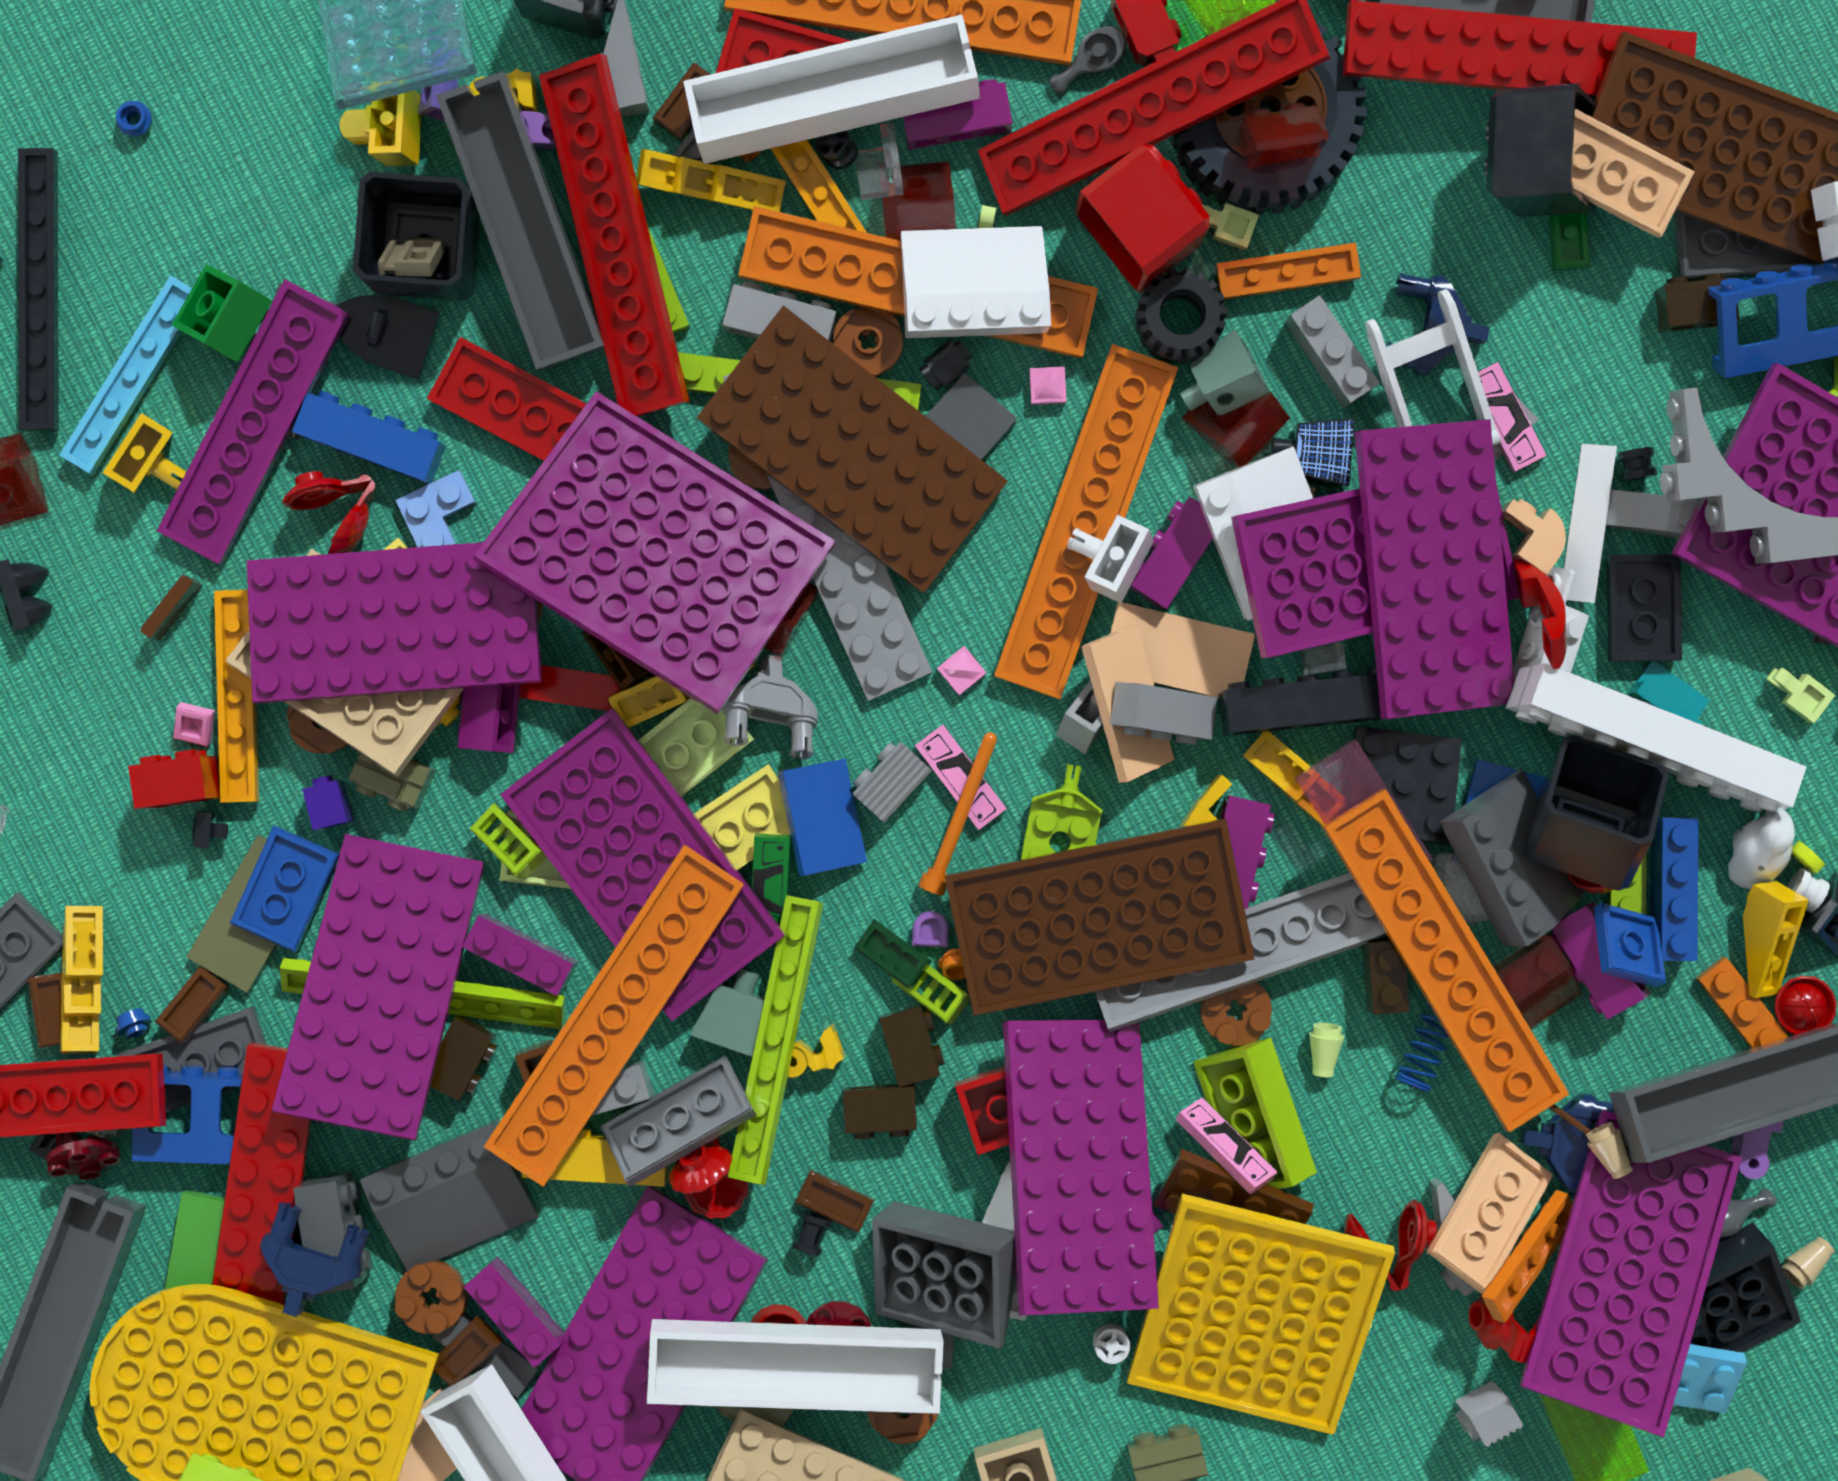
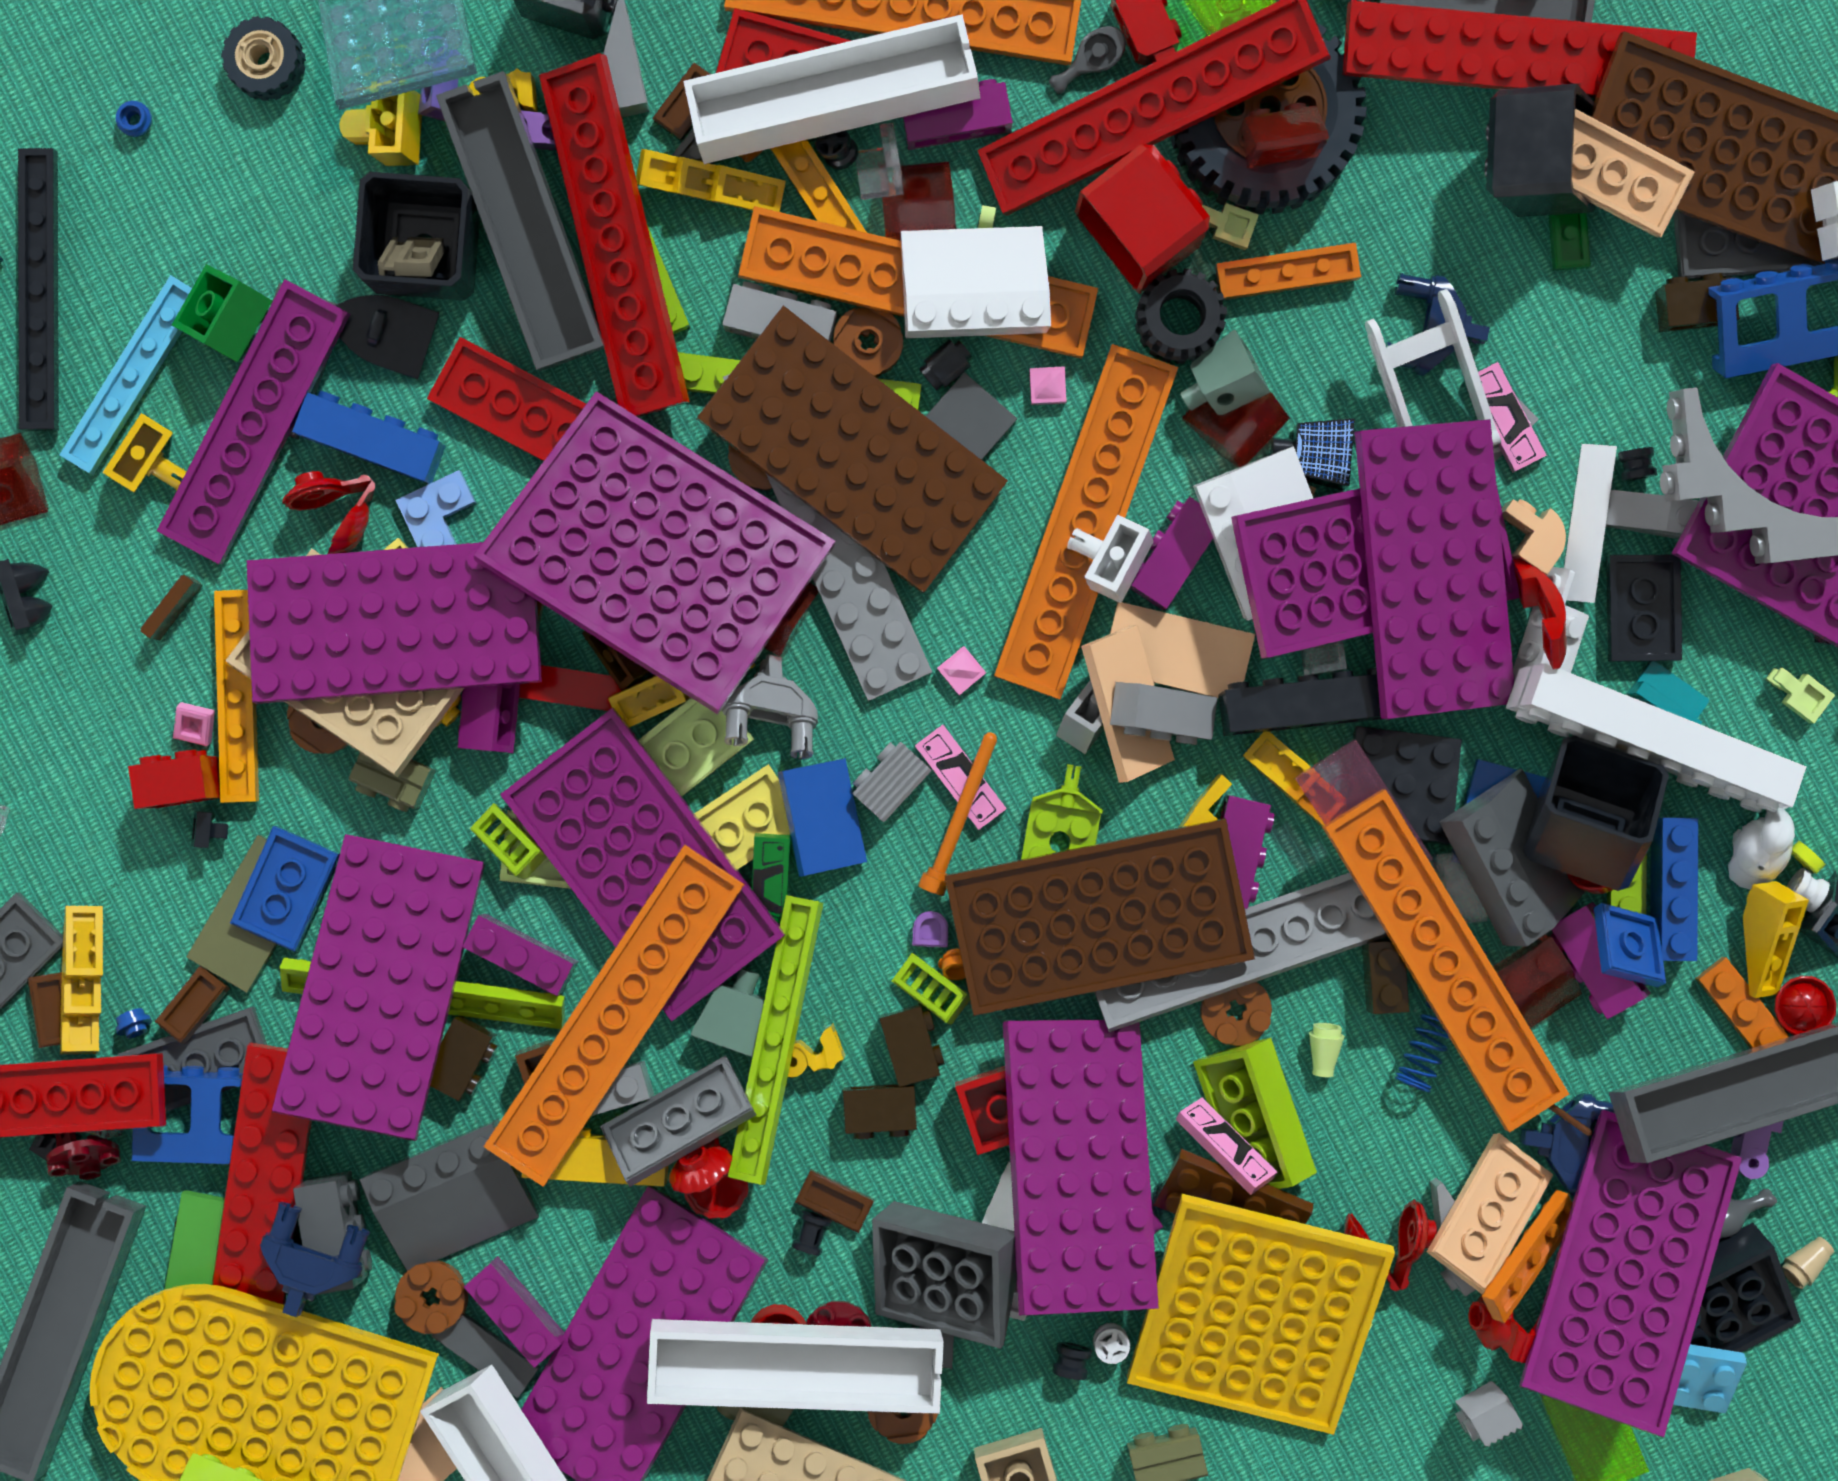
dark purple brick [302,775,355,830] -> none
reddish brown tile [434,1315,503,1386] -> none
dark green plate [854,919,932,990] -> none
light grey brick [1285,295,1380,409] -> none
tan cone [1586,1122,1633,1179] -> none
none -> black wheel [221,16,306,101]
none -> black wheel [1052,1342,1092,1380]

